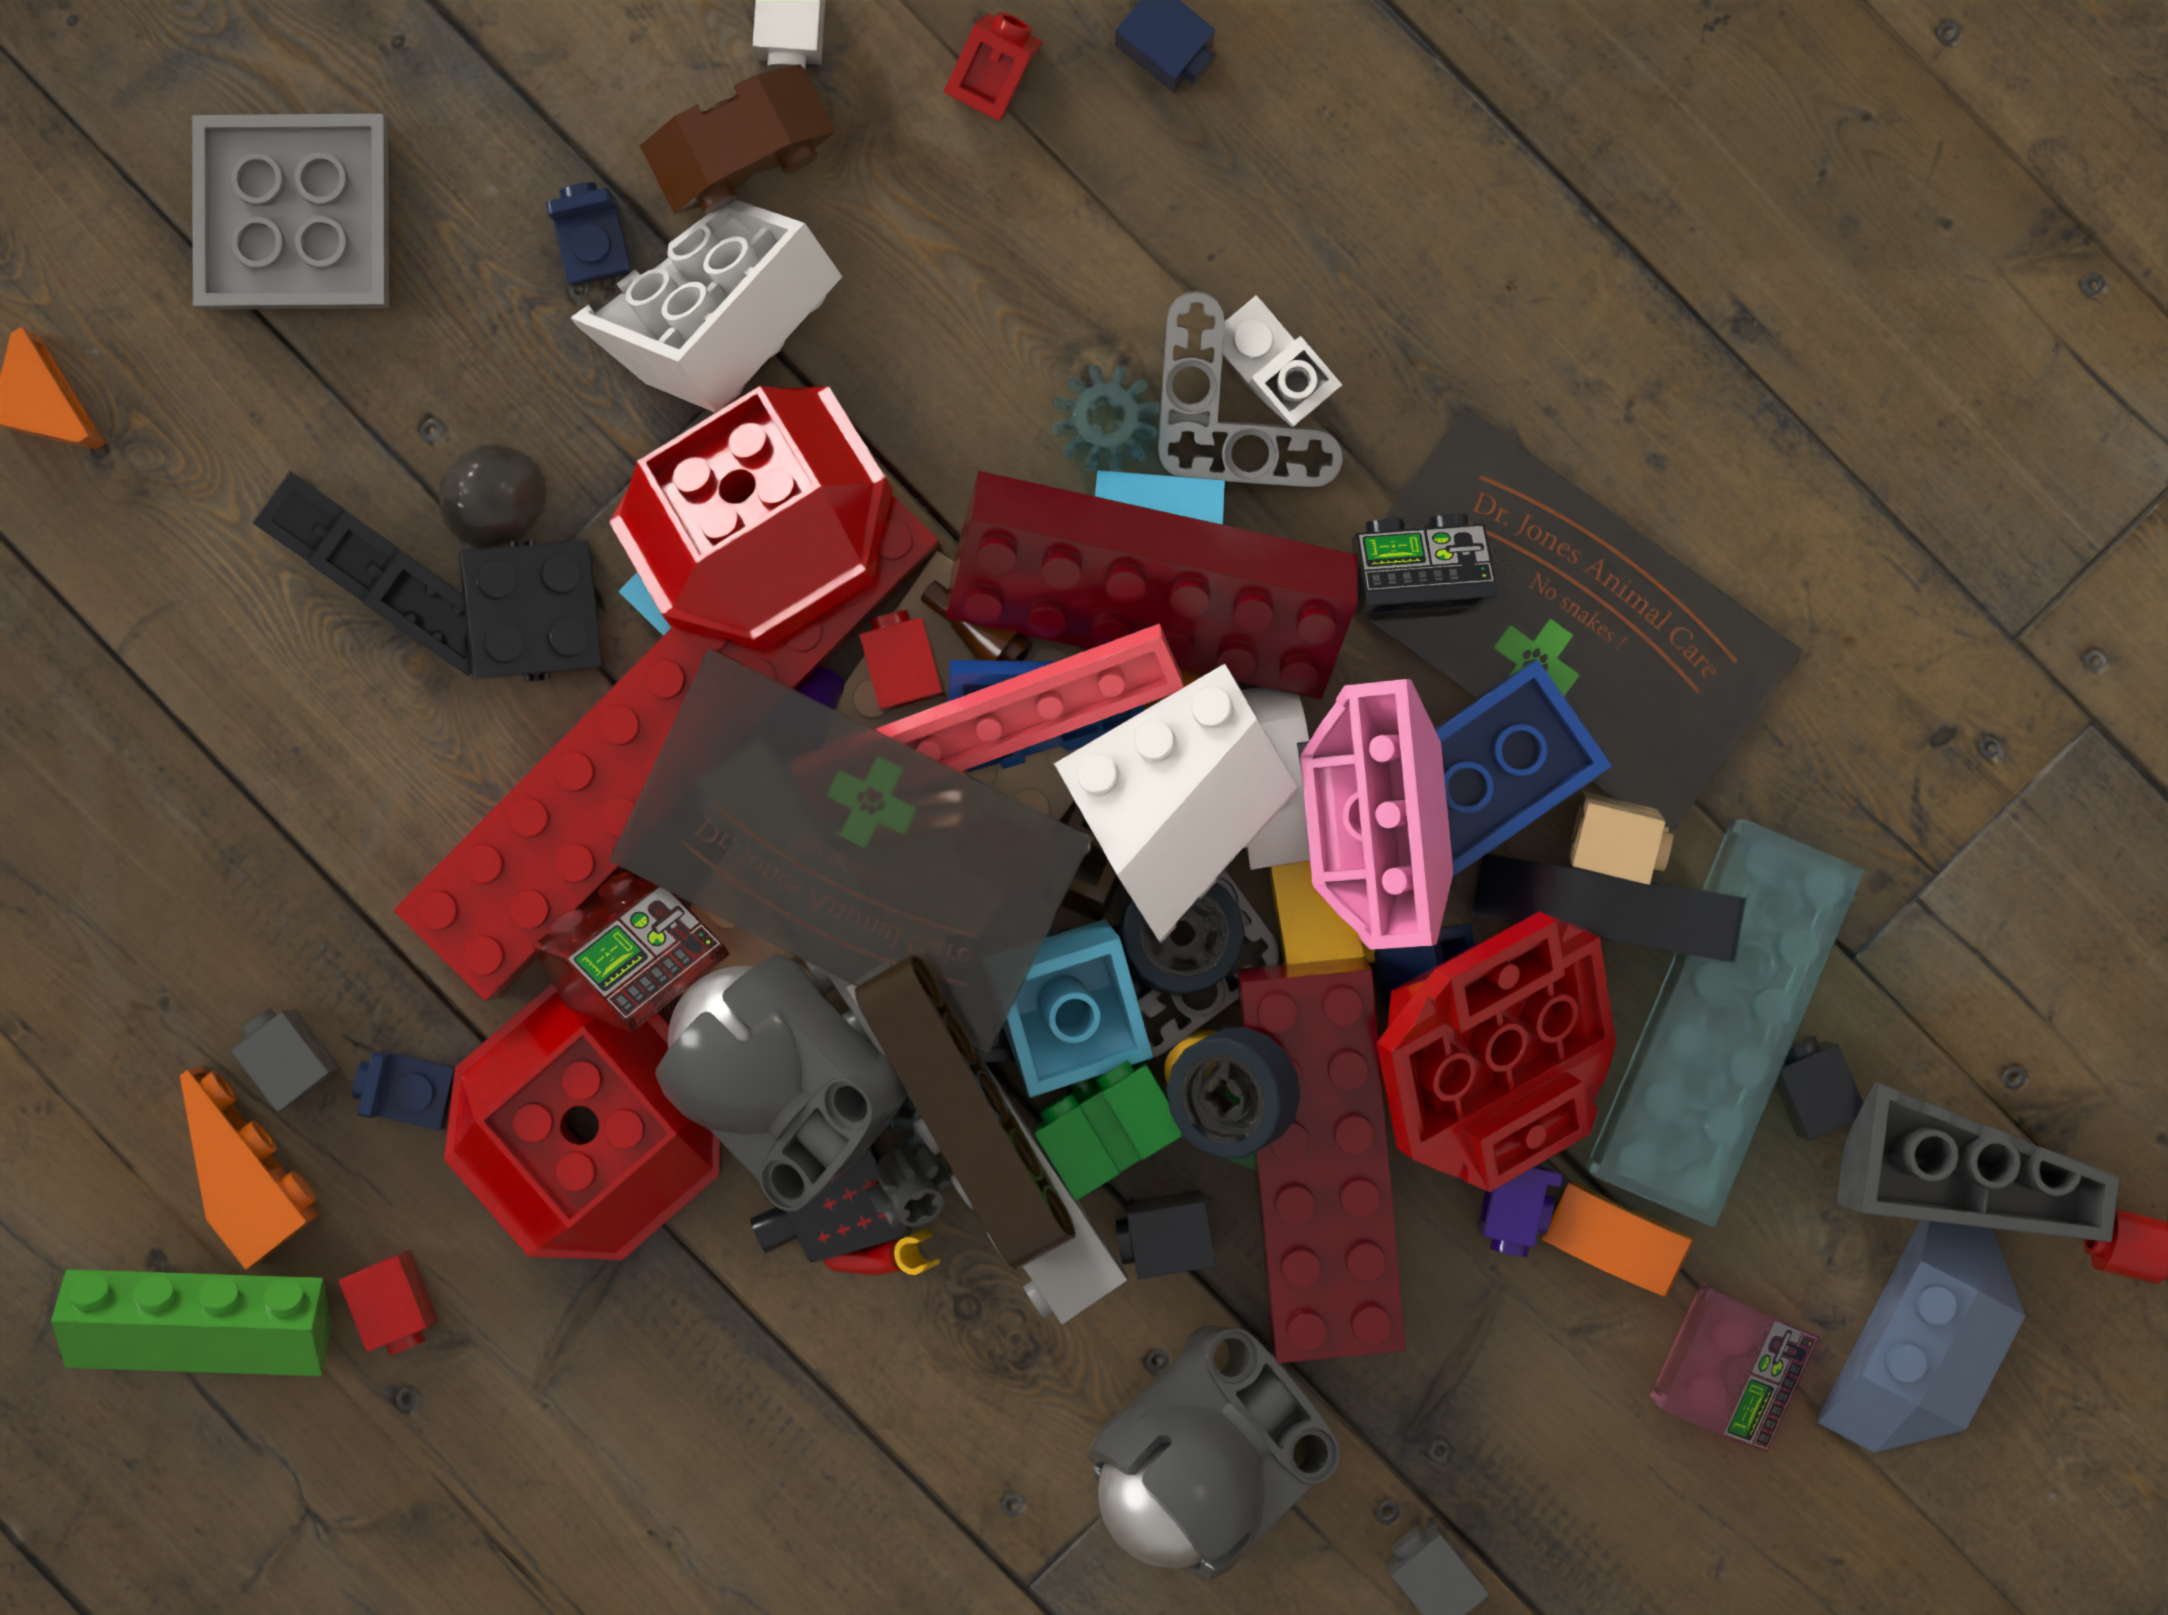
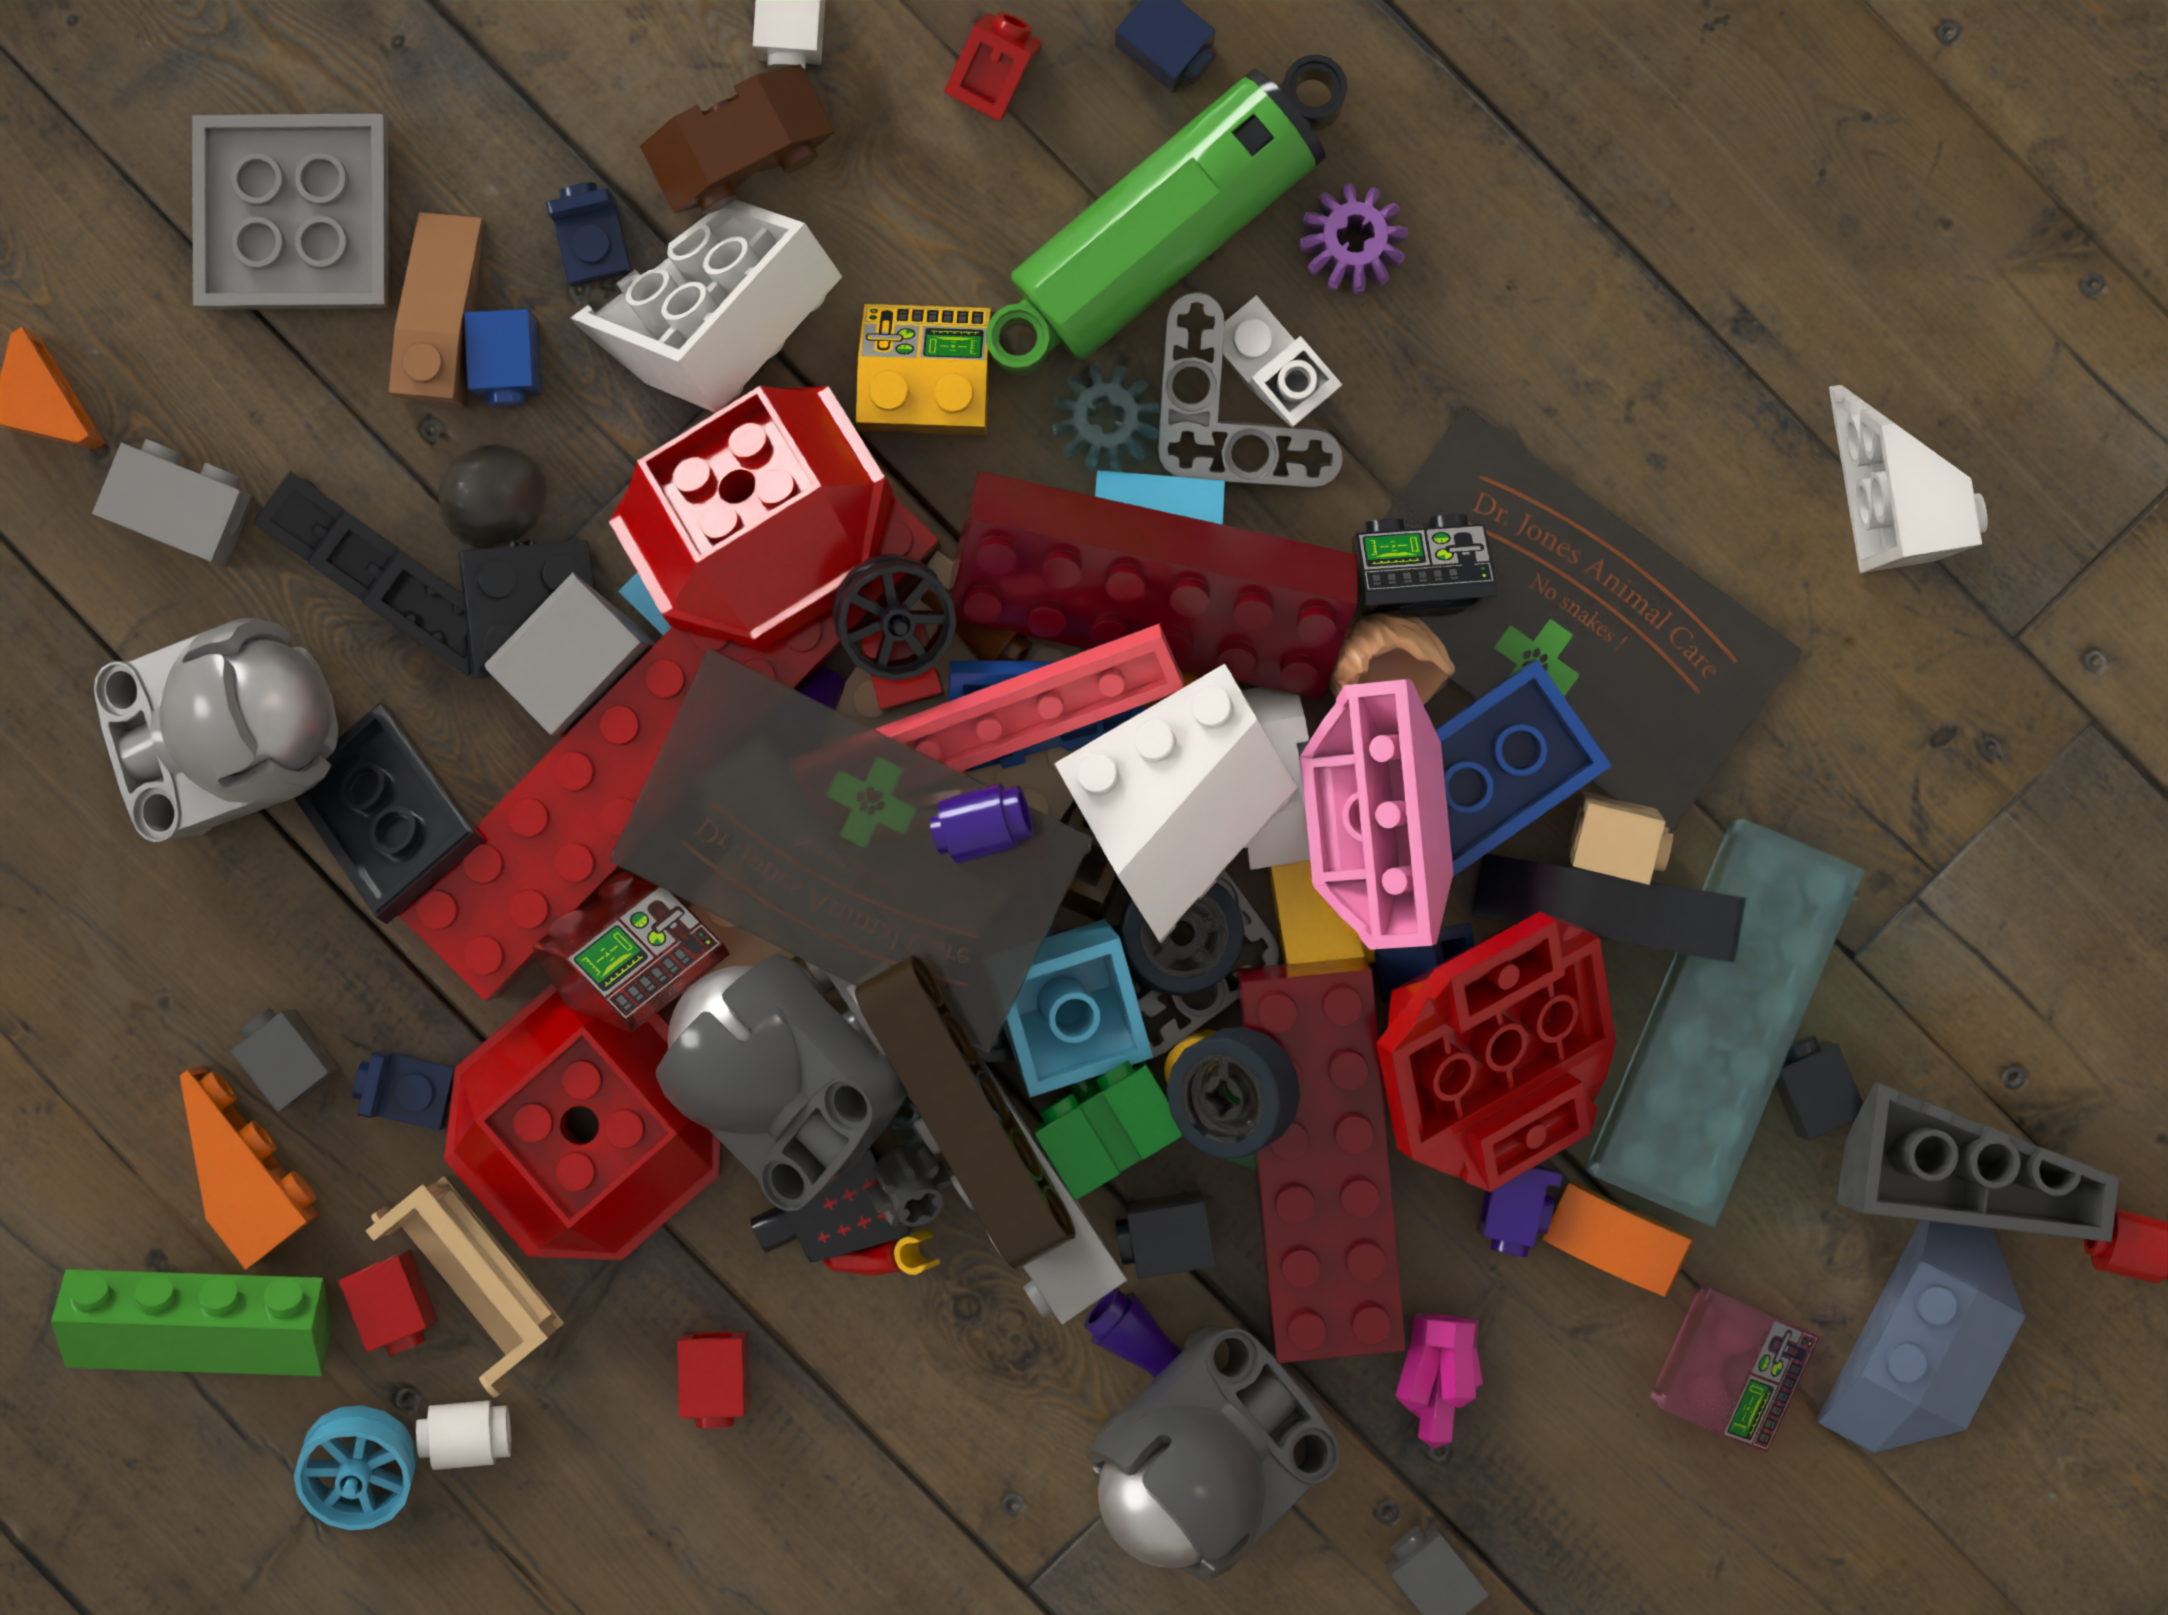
none -> light grey brick [92,439,255,567]
none -> light grey piece [94,618,338,842]
none -> black tile [294,702,484,924]
none -> medium azure wheel [294,1405,418,1531]
none -> tan piece [366,1176,565,1398]
none -> medium nougat slope [389,212,484,408]
none -> white brick [416,1400,512,1470]
none -> blue brick [464,309,542,407]
none -> light grey slope [484,572,658,737]
none -> red brick [677,1331,750,1428]
none -> black wheel [832,553,957,681]
none -> yellow slope [856,304,991,436]
none -> dark purple brick [930,783,1034,864]
none -> bright green piece [986,54,1347,376]
none -> dark purple cone [1084,1288,1181,1377]
none -> medium lavender gear [1299,183,1408,295]
none -> light nougat hair [1330,611,1455,705]
none -> dark pink rock [1395,1313,1483,1448]
none -> white wedge [1829,385,1988,573]

